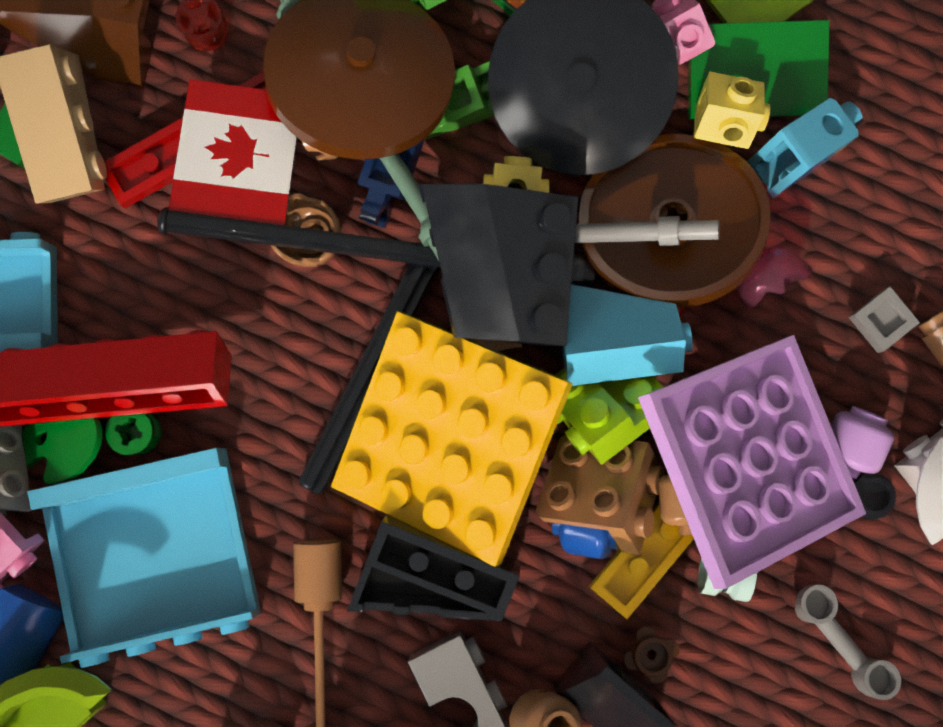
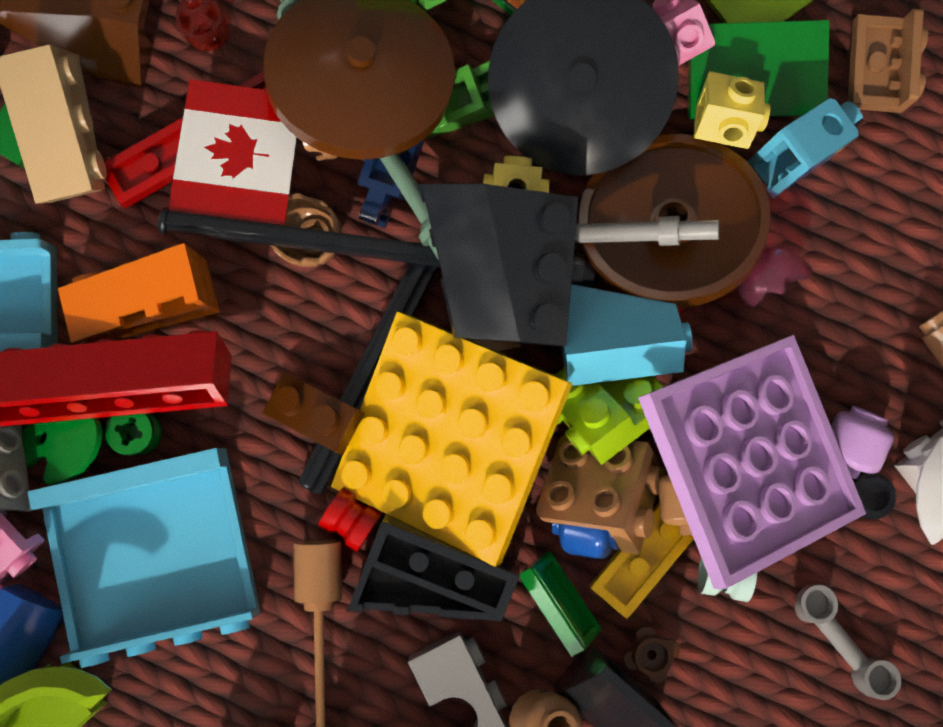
light grey plate [848,286,920,353] -> none
none -> orange wedge [58,243,220,344]
none -> reddish brown plate [262,372,364,455]
none -> red wheel [318,487,383,552]
none -> green tile [520,551,601,657]
none -> medium nougat bracket [848,9,928,113]

